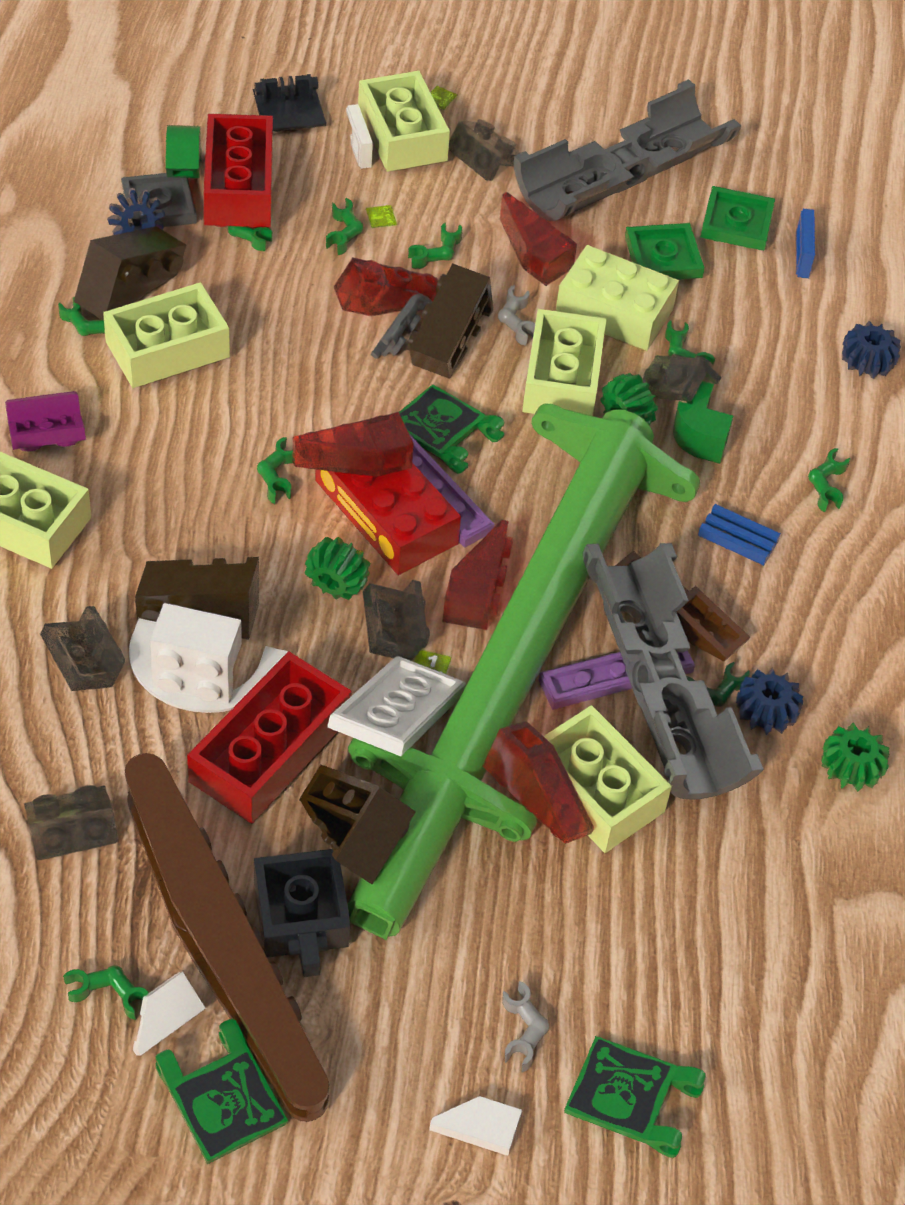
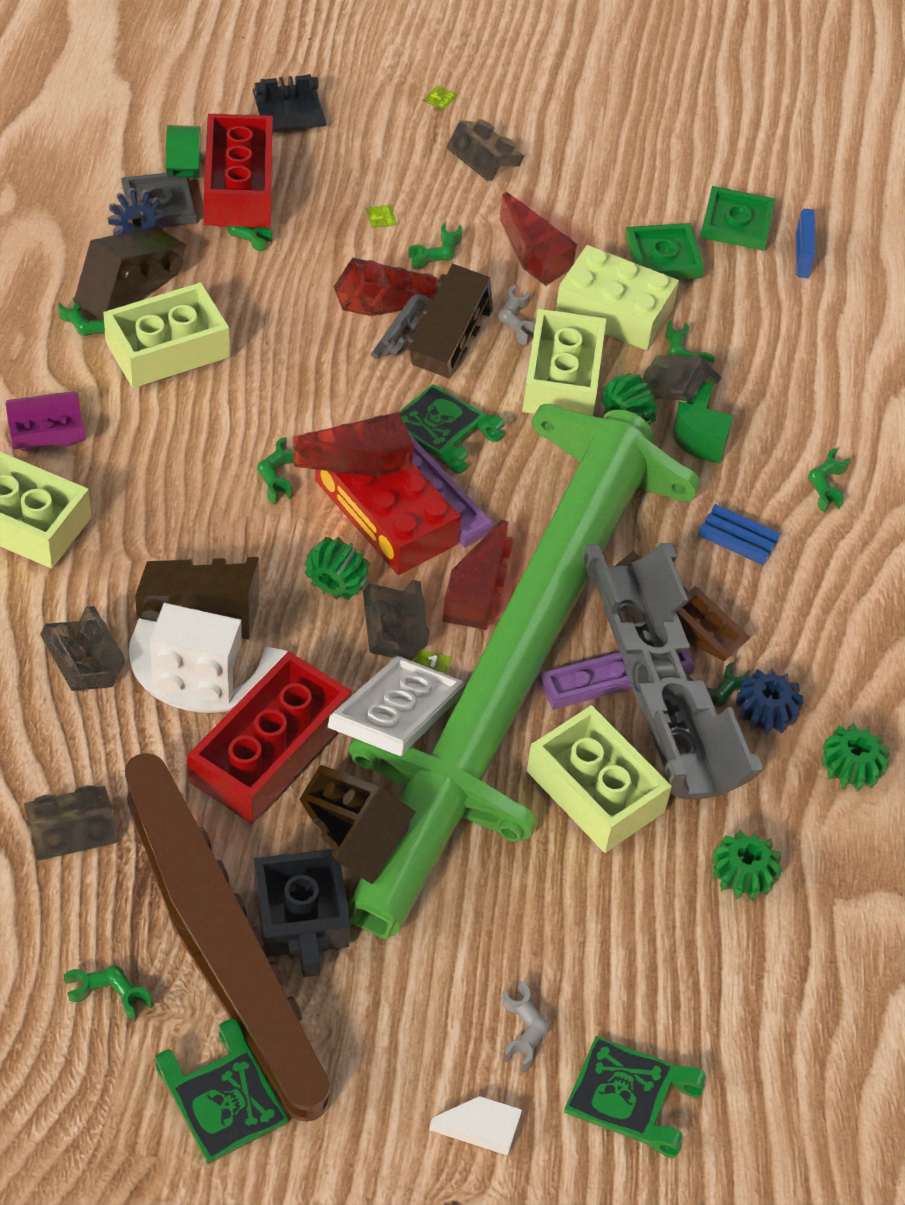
white tile [133,972,206,1056] -> none
green arm [326,198,364,255] -> none
white tile [346,104,373,169] -> none
yellowish green brick [358,71,450,172] -> none
clear red slope [482,721,594,844] -> none
dark grey piece [514,79,741,221] -> none
dark blue gear [842,321,901,379] -> none
none -> green gear [711,829,782,901]

